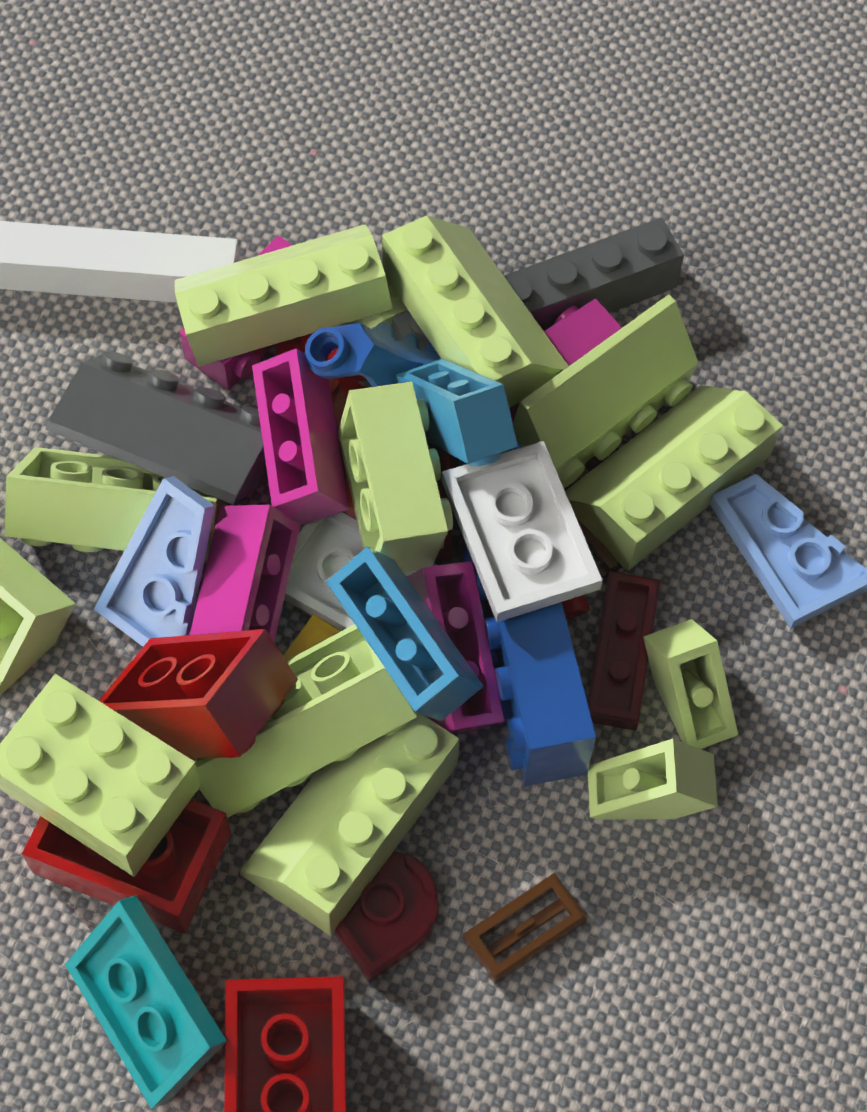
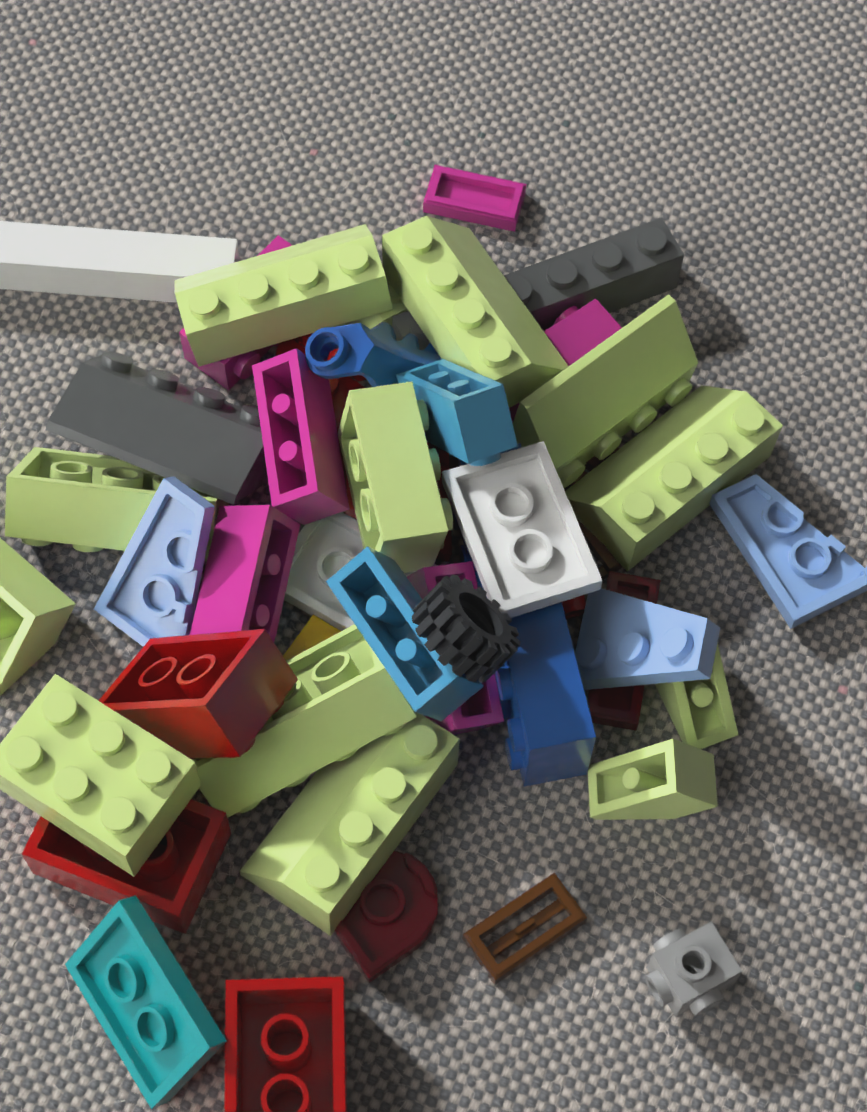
none -> black tyre [412,575,520,683]
none -> dark pink tile [423,165,527,232]
none -> light blue wing [575,588,720,690]
none -> light grey brick [645,921,742,1017]

